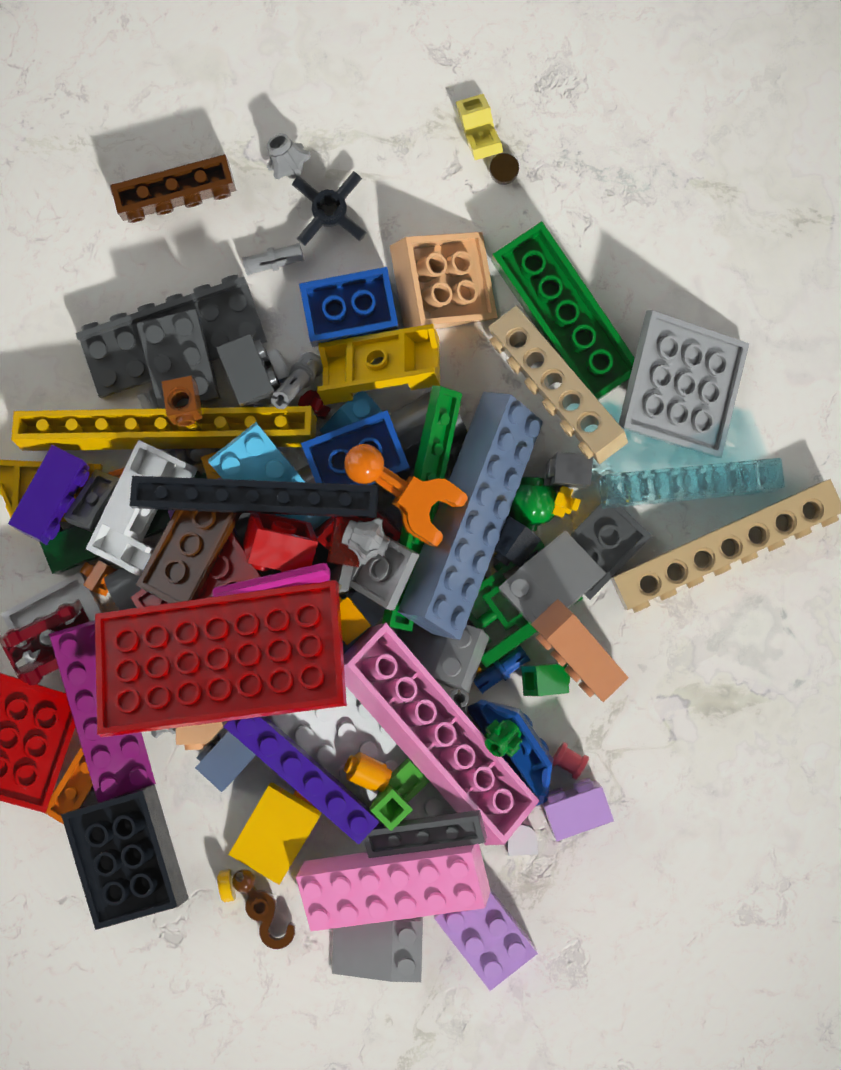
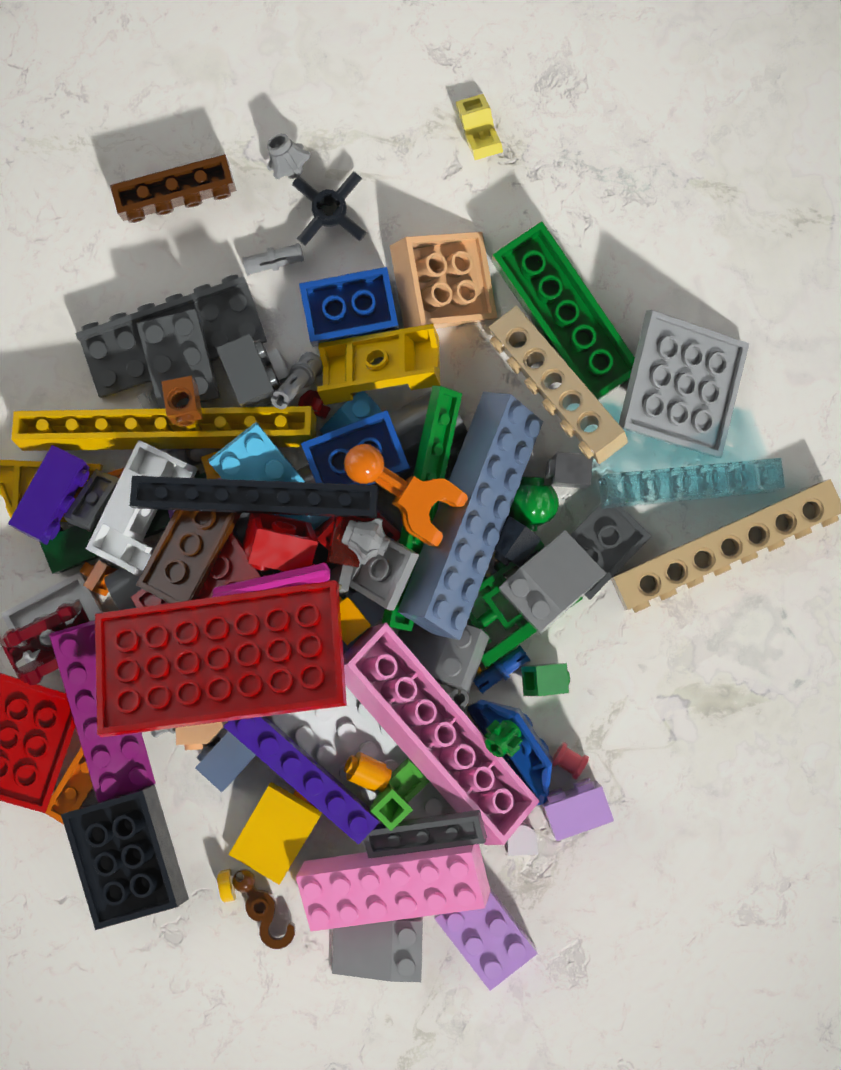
dark brown tile [489,153,519,185] -> none
nougat brick [531,599,629,702] -> none
yellow plate [552,486,581,519] -> none

